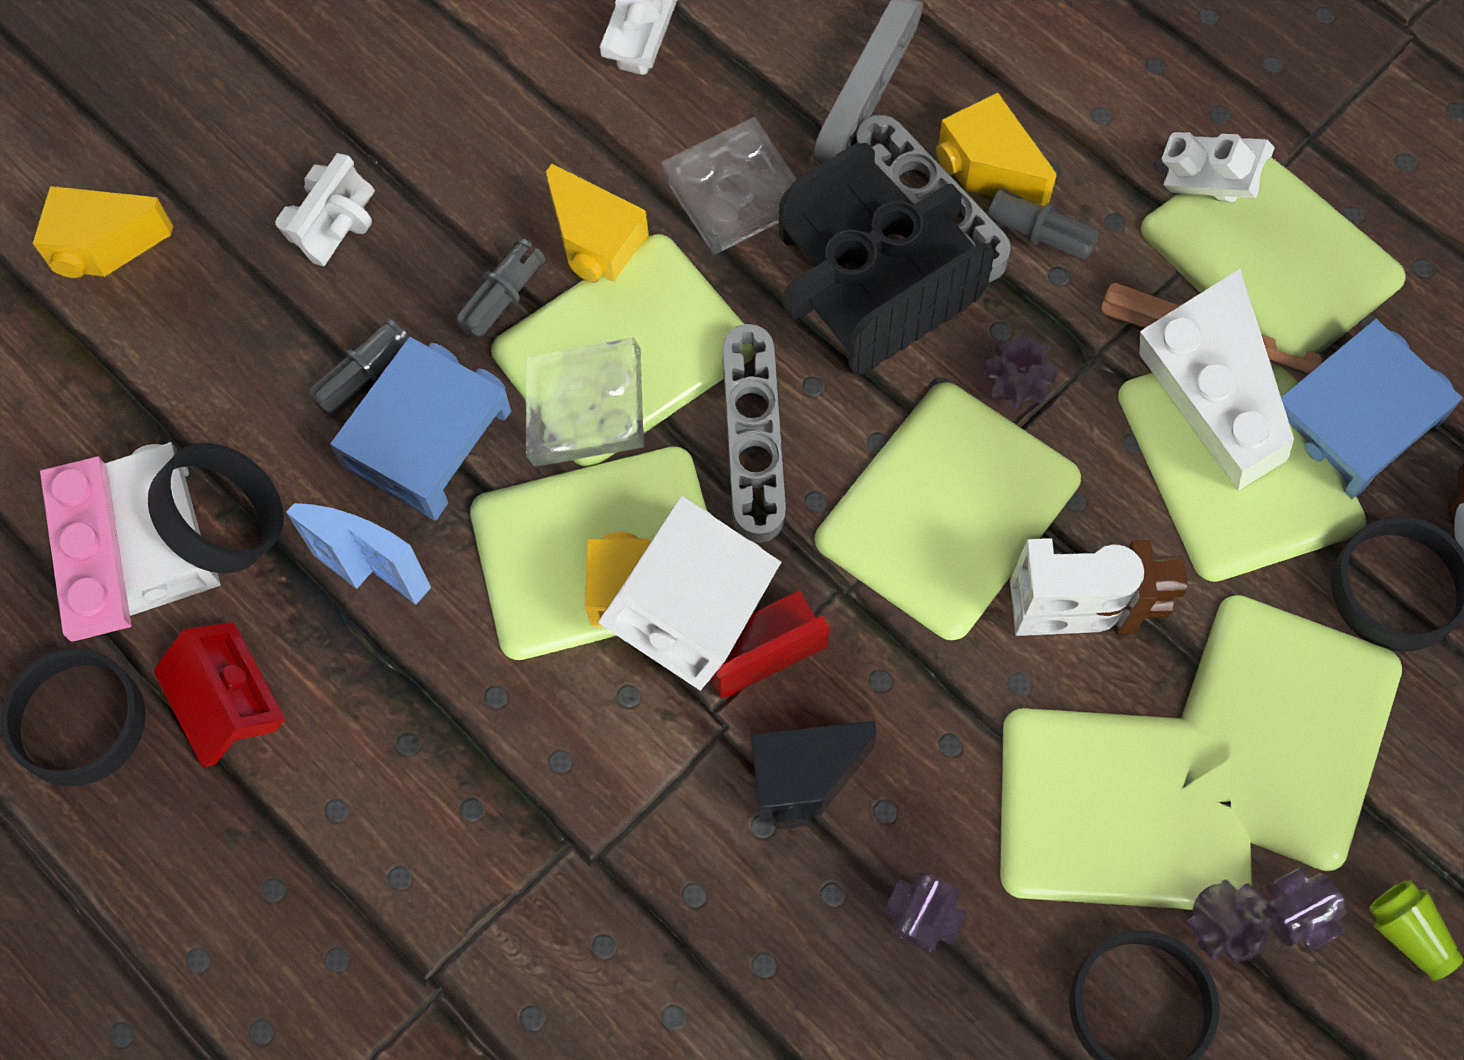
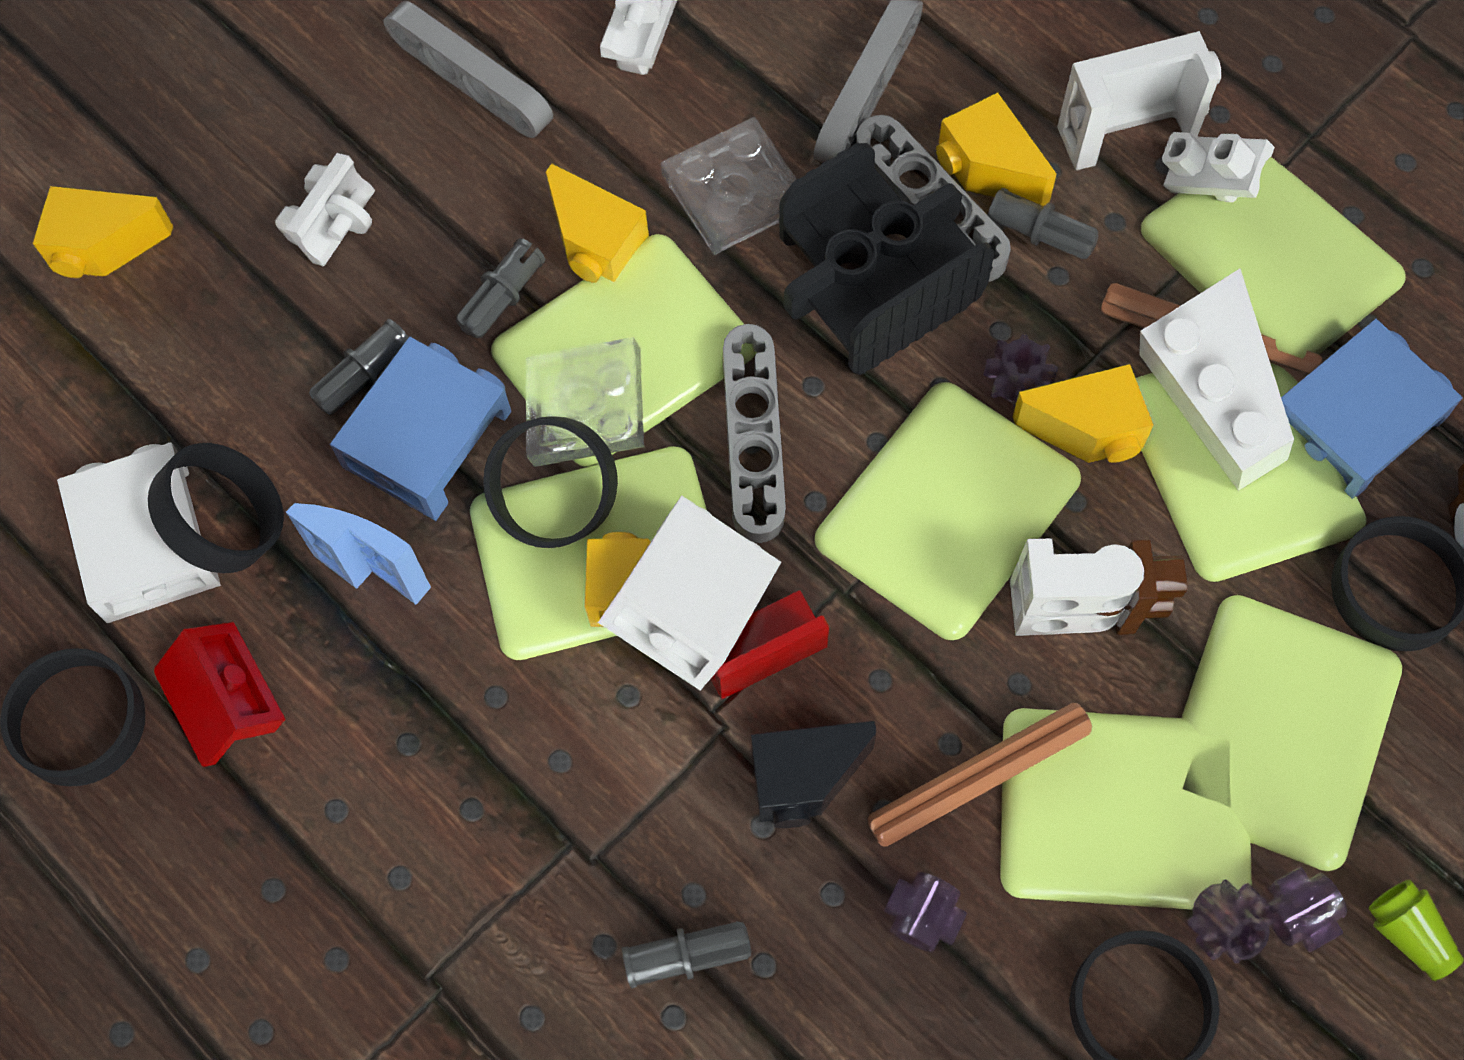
bright pink plate [40,456,132,642] -> none
none -> light grey beam [384,0,553,138]
none -> black tyre [483,416,618,548]
none -> dark grey axle [622,921,751,989]
none -> nougat axle [867,703,1092,846]
none -> yellow slope [1012,364,1153,463]
none -> white panel [1057,31,1221,171]

